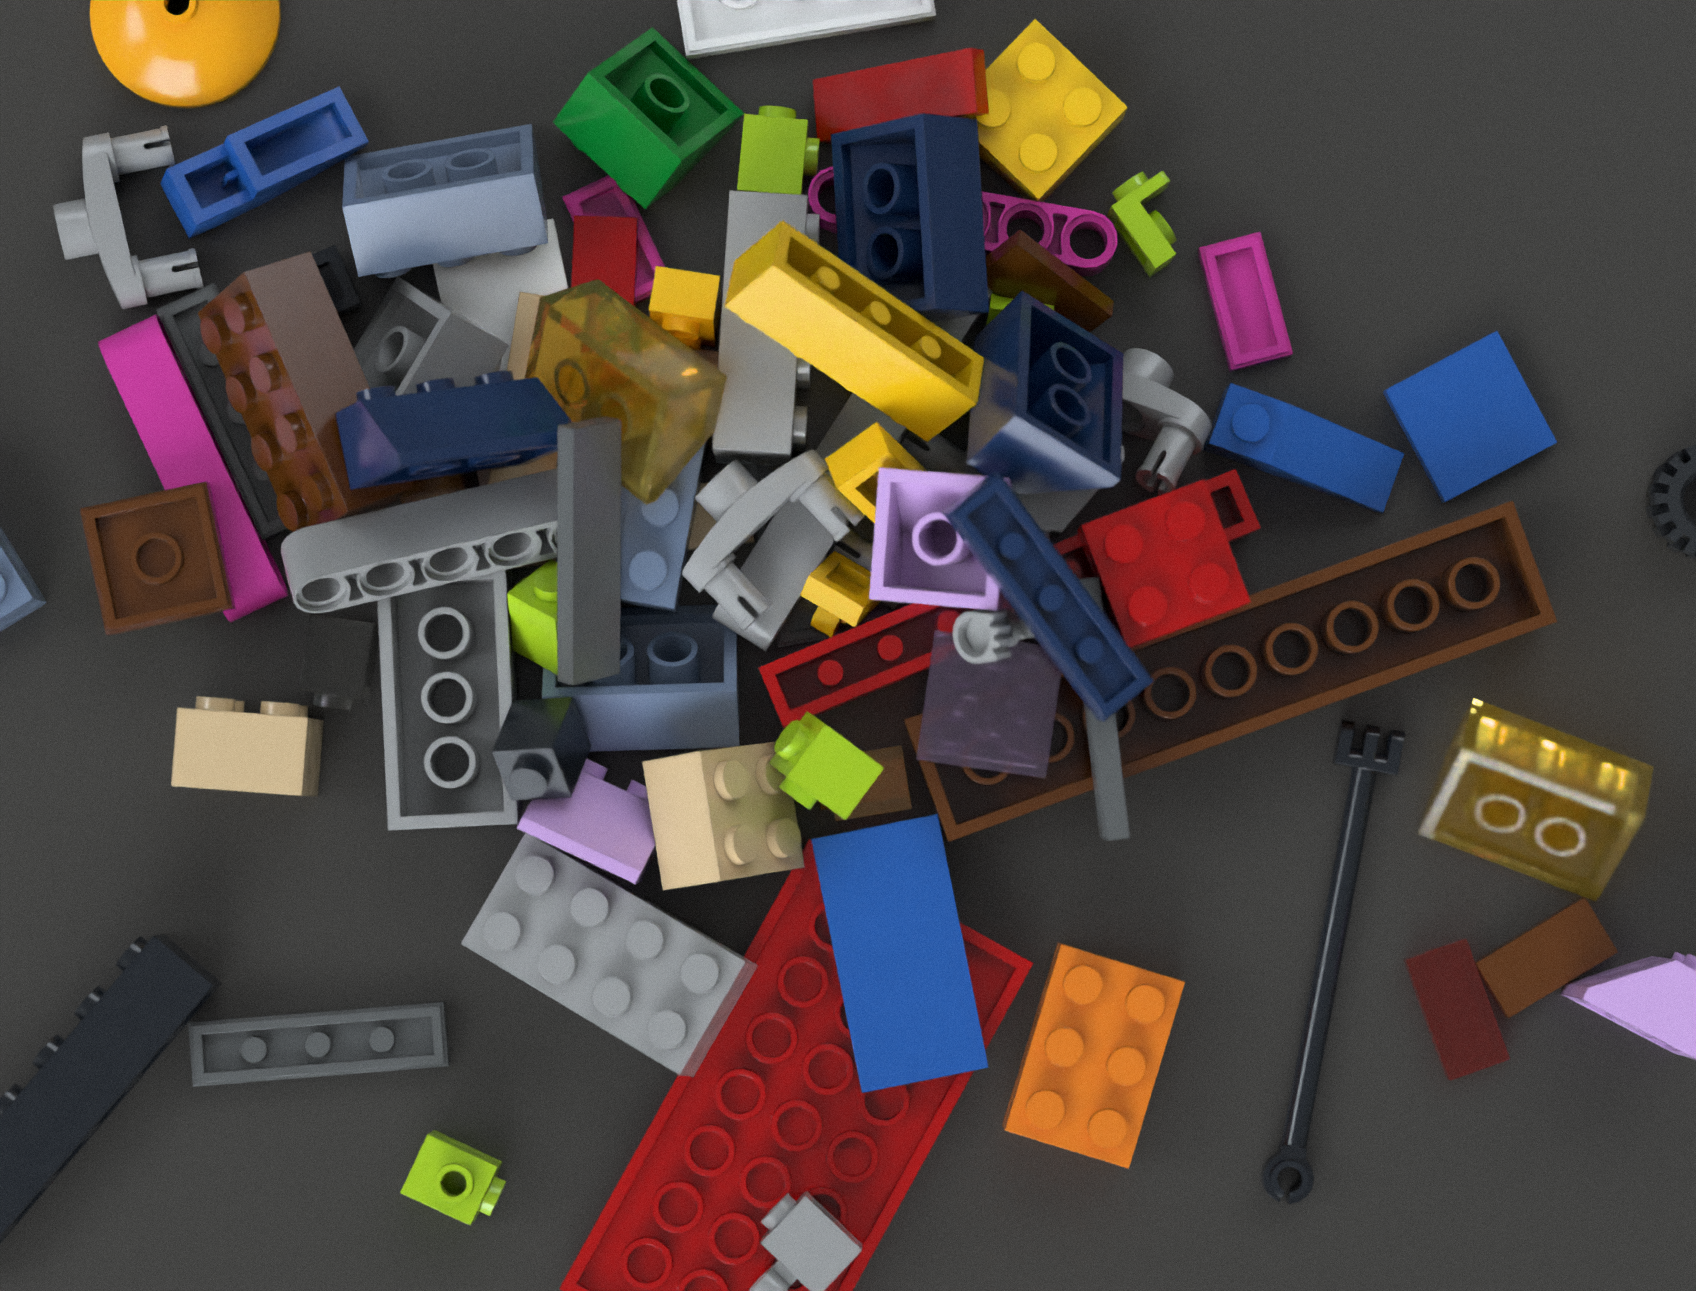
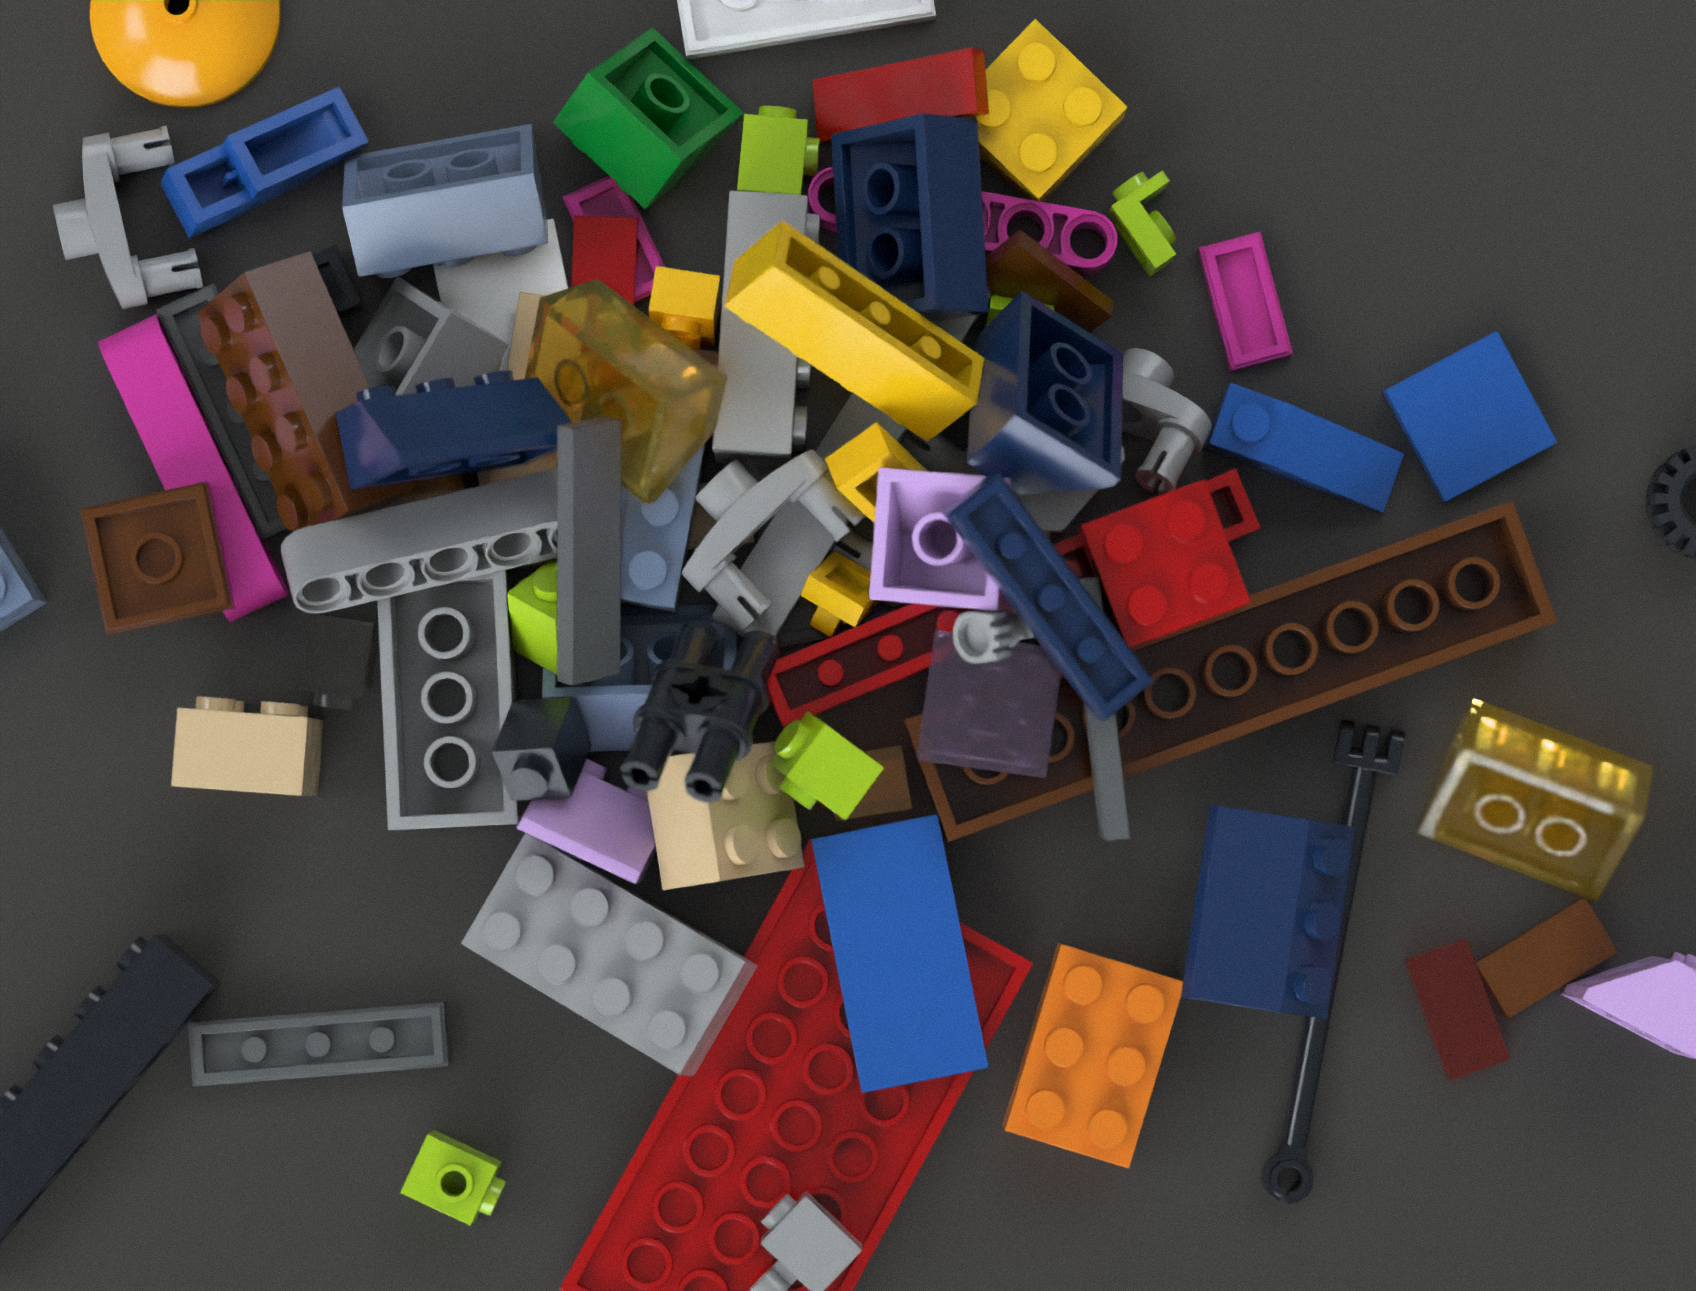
none -> black pin [621,620,780,802]
none -> dark blue slope [1181,805,1355,1019]

